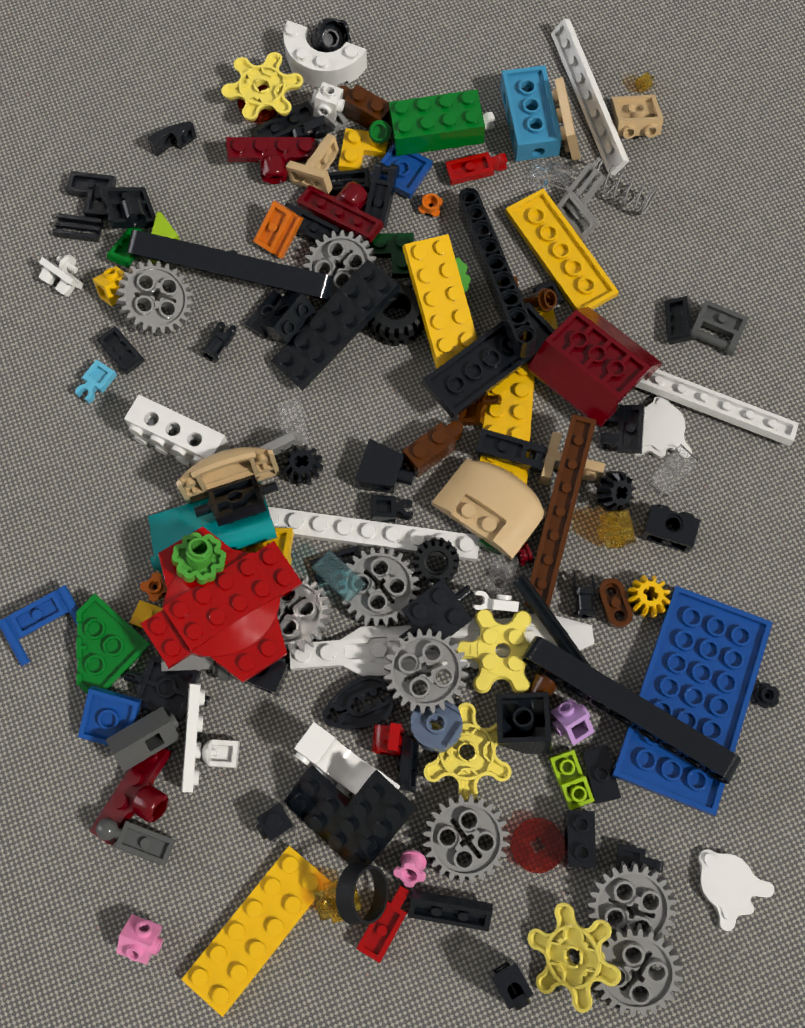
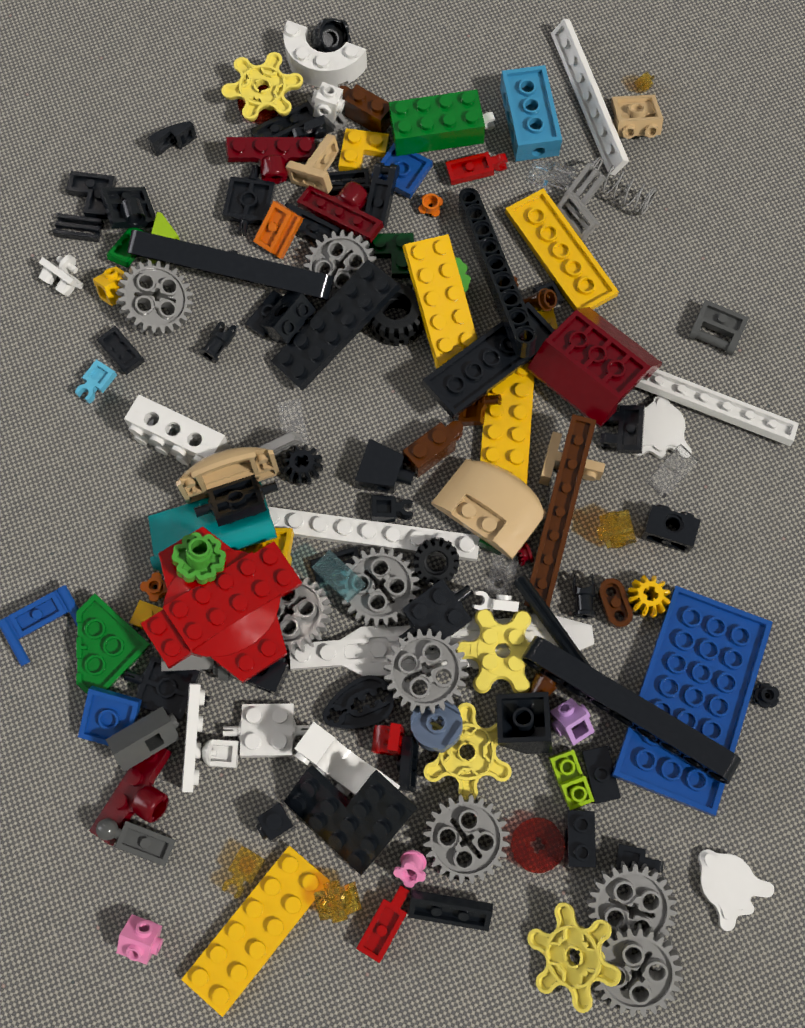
black tyre [336,861,389,925] -> none
green plate [369,120,391,144] -> none
black plate [475,429,548,473] -> none
black brick [488,959,534,1011] -> none
tan plate [552,77,581,161] -> none
black gear [593,471,636,512] -> none
black plate [664,296,693,345] -> none
none -> black plate [222,165,276,236]
none -> clear yellow plate [222,846,266,899]
none -> white plate [223,703,311,758]

